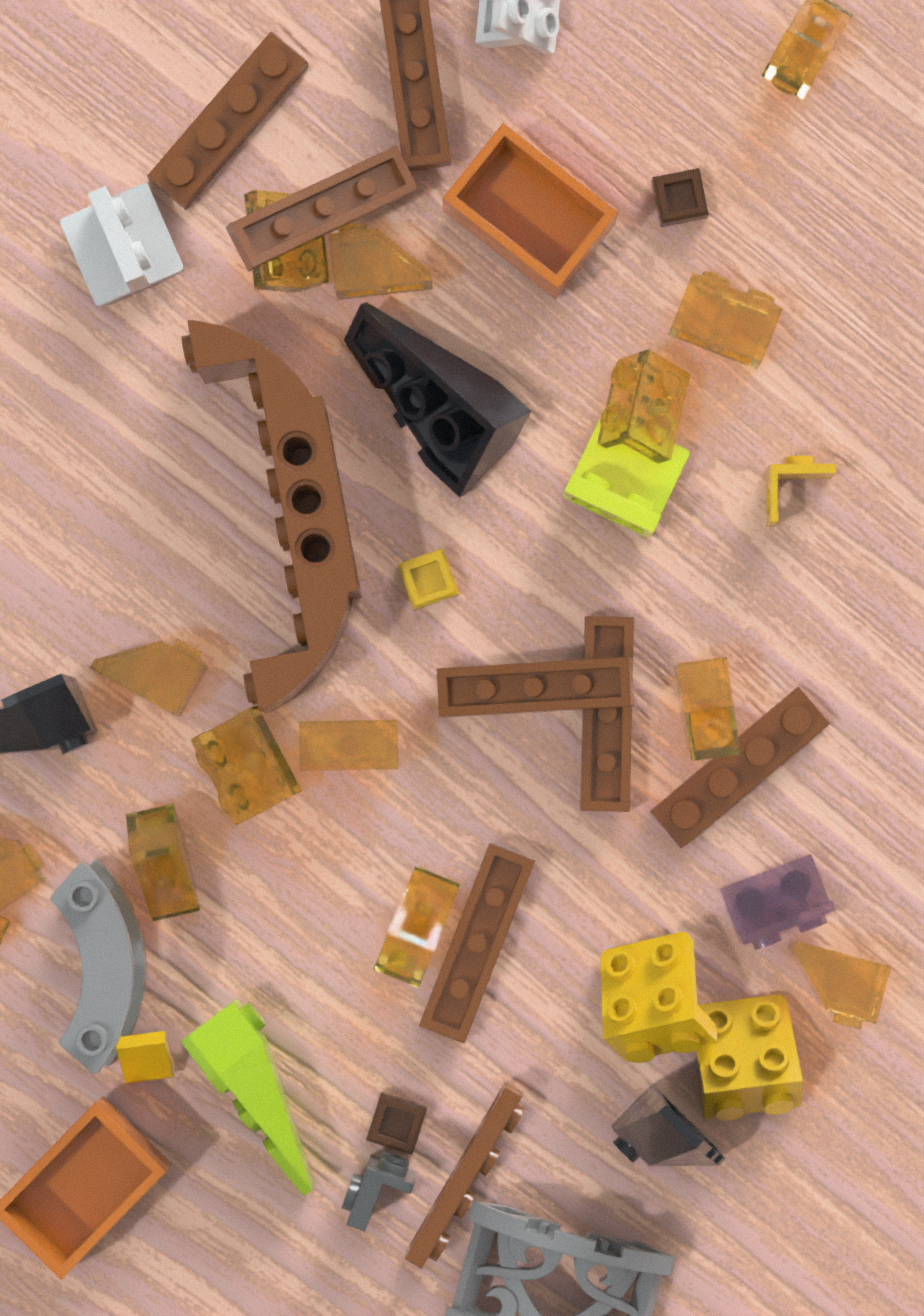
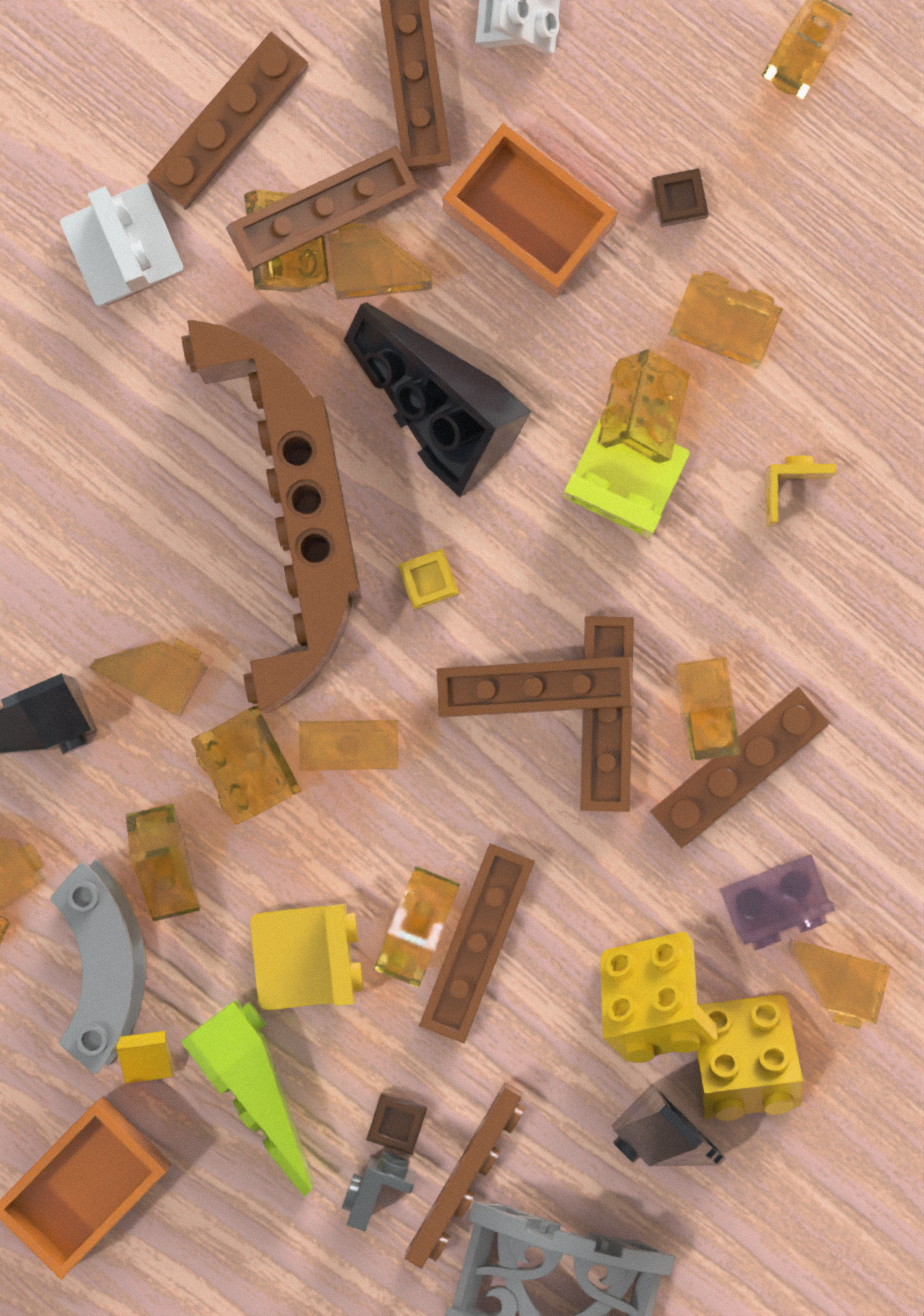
none -> yellow bracket [250,903,364,1010]

